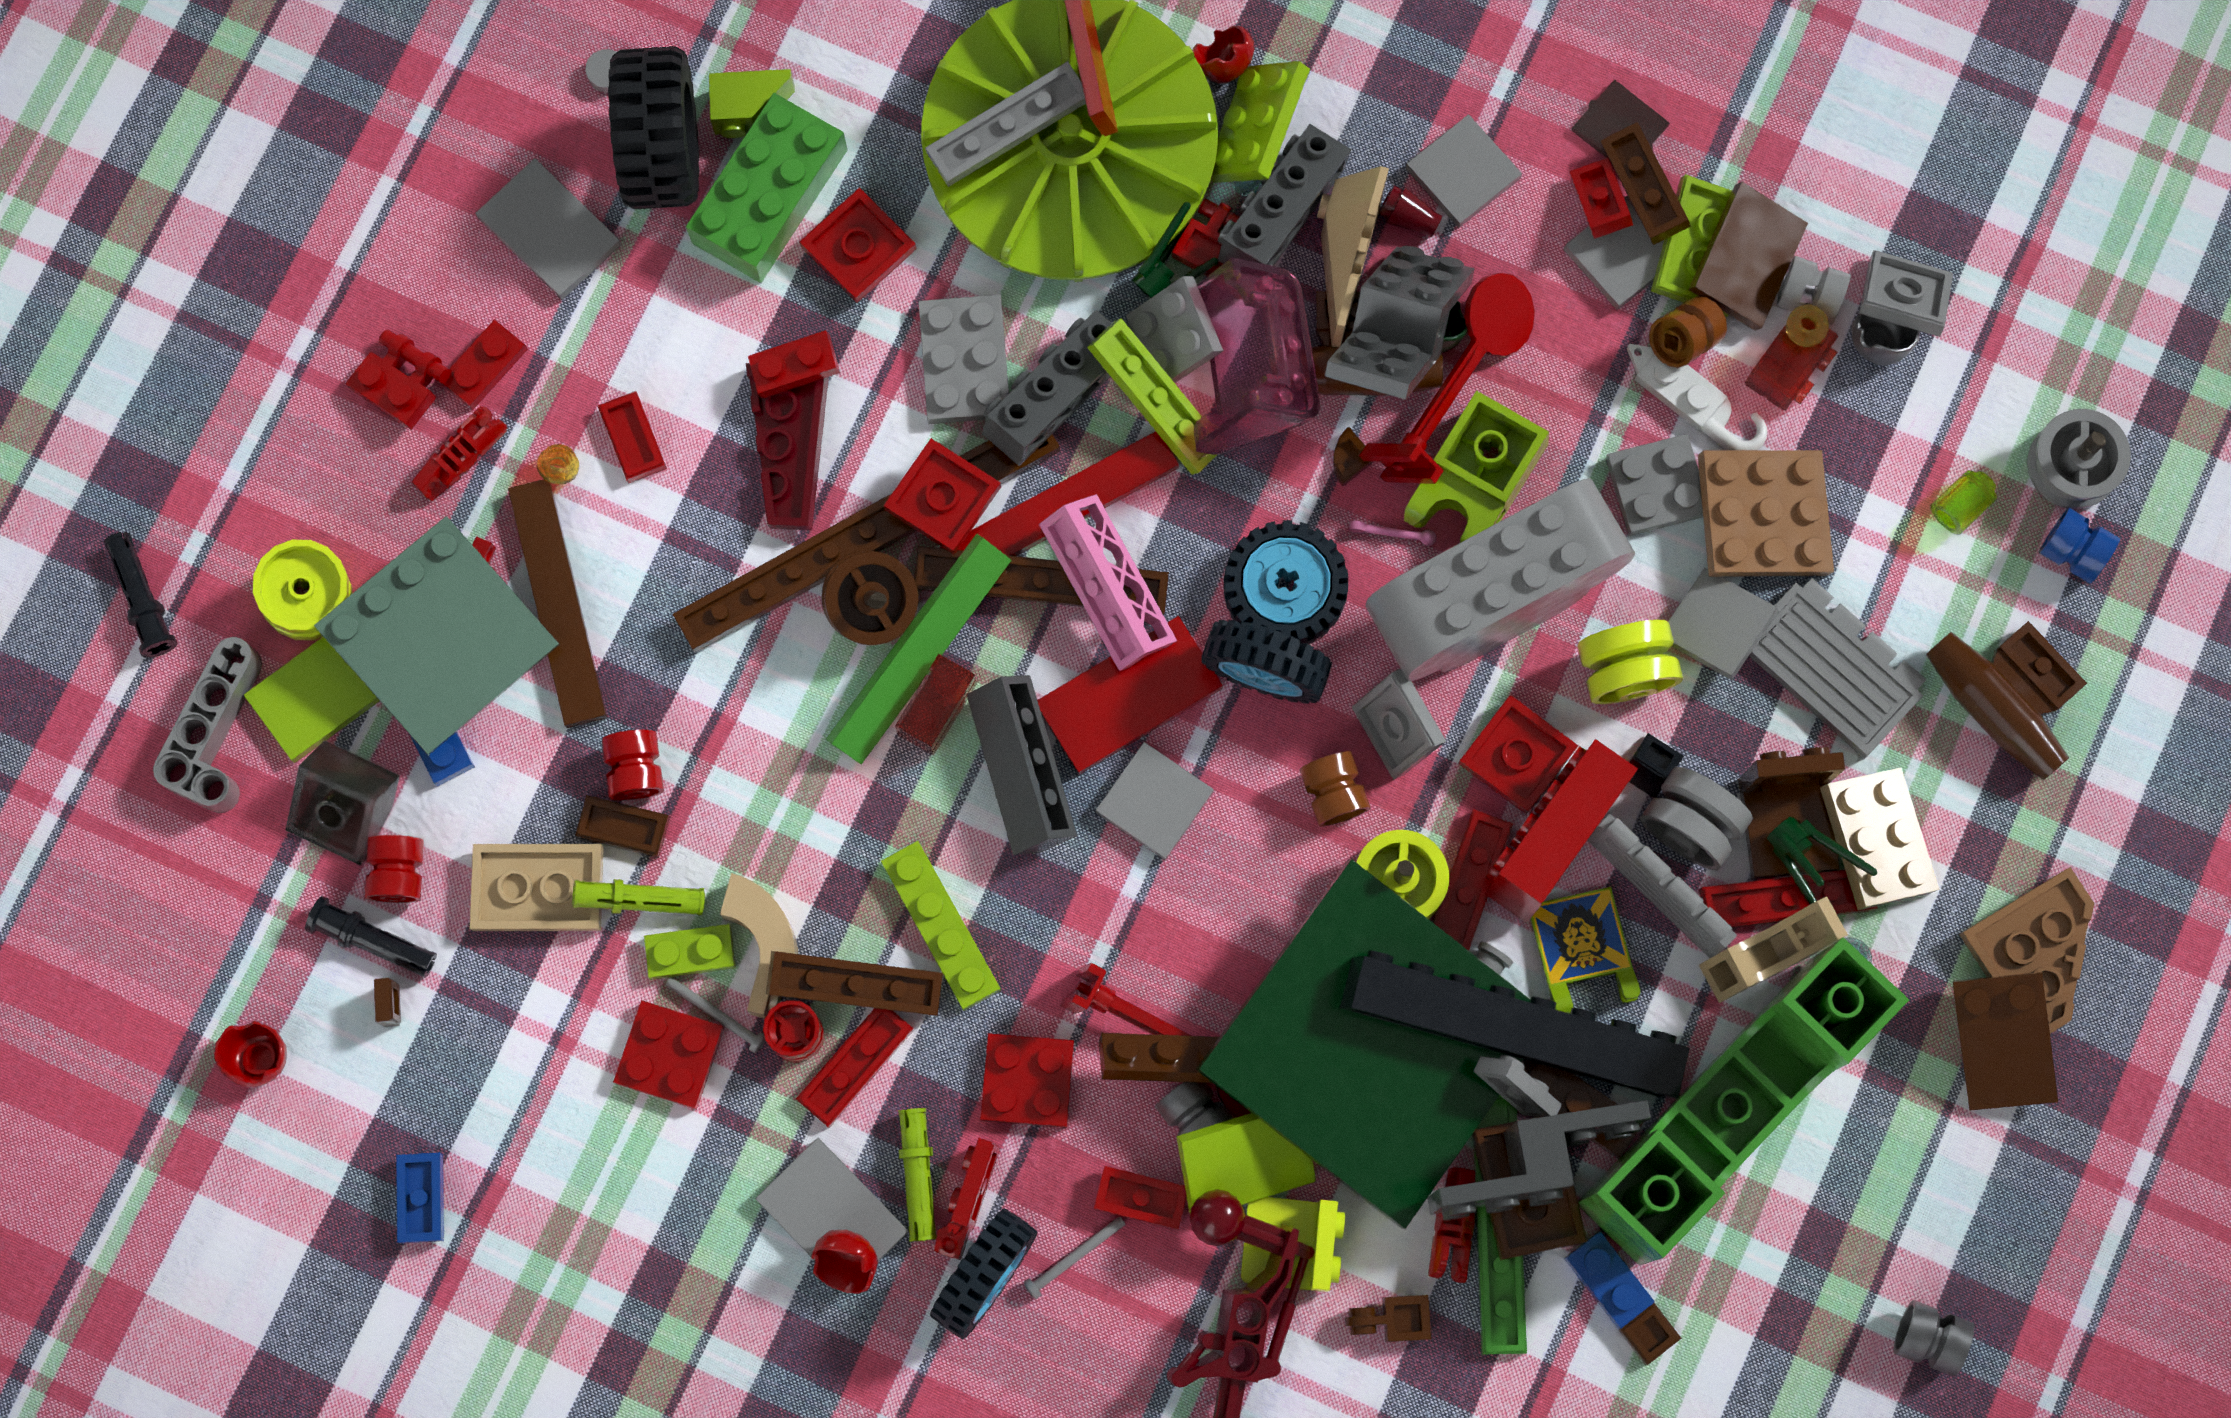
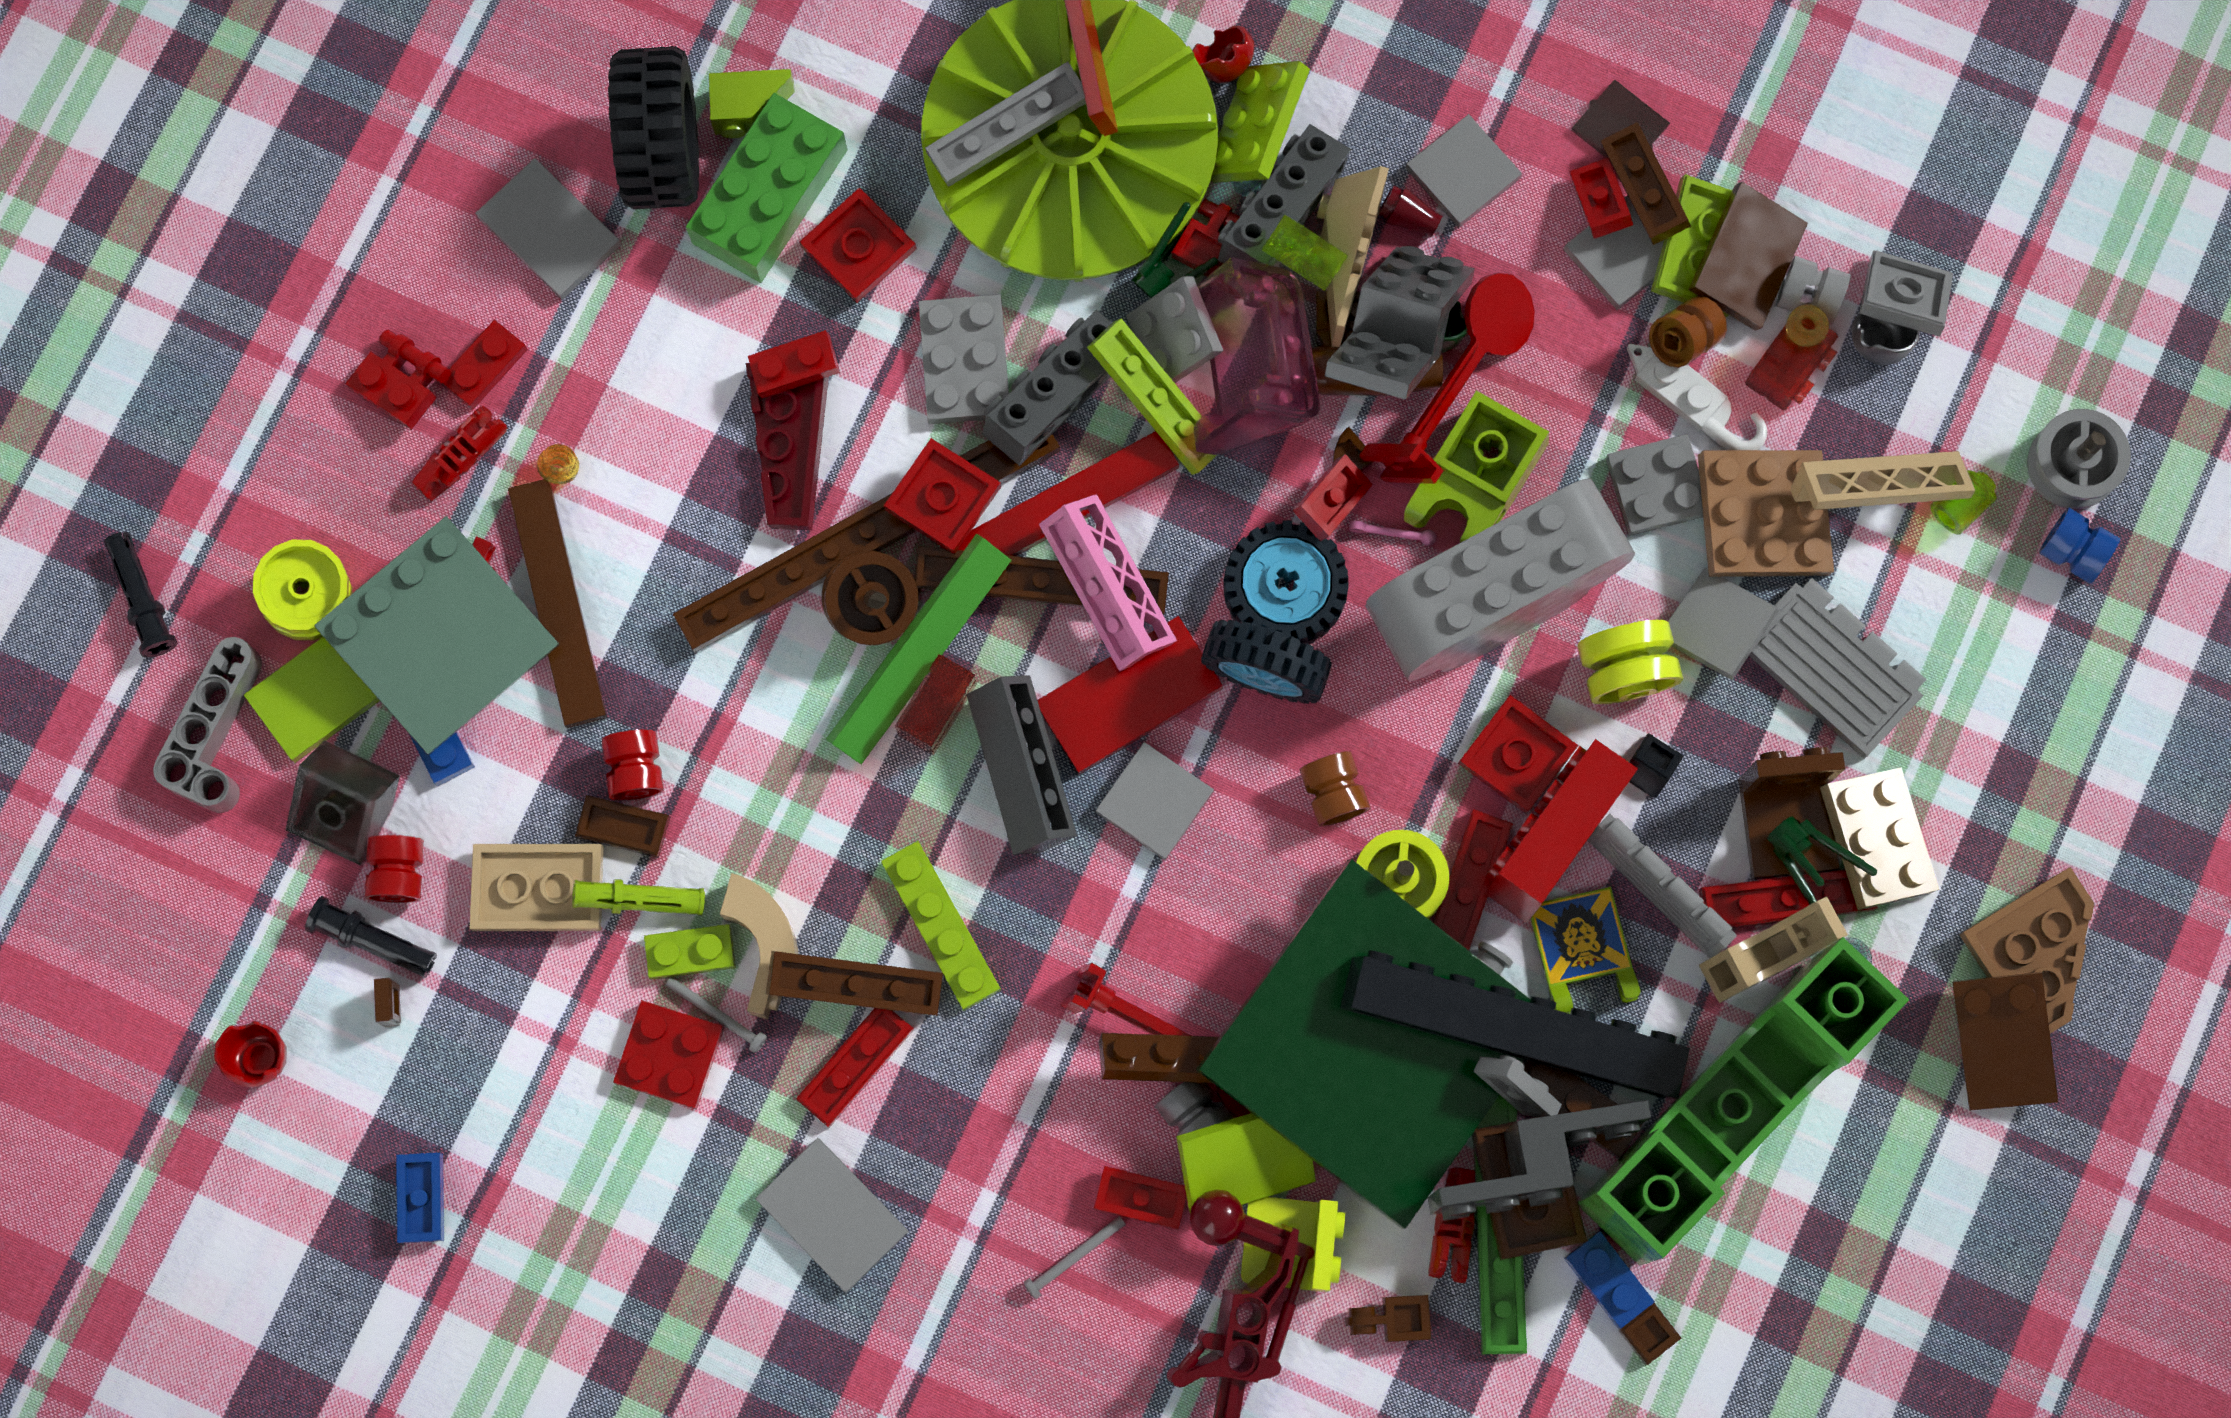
light grey tile [585,49,617,93] -> none
red tile [598,391,667,484] -> none
red wheel [763,1000,825,1063] -> none
red hair [811,1229,878,1294] -> none
lime pin [898,1108,937,1242] -> none
black wheel [930,1208,1038,1339] -> none
red hinge [934,1137,1000,1260] -> none
red plate [980,1033,1074,1128] -> none
light grey tile [1352,668,1446,779] -> none
light grey wheel [1640,766,1753,871] -> none
flat silver wheel [1893,1300,1974,1376] -> none
reddish brown plate [1926,621,2087,780] -> none
none -> clear neon green hips [1261,213,1348,291]
none -> red plate [1292,454,1373,541]
none -> tan fence [1790,451,1975,510]

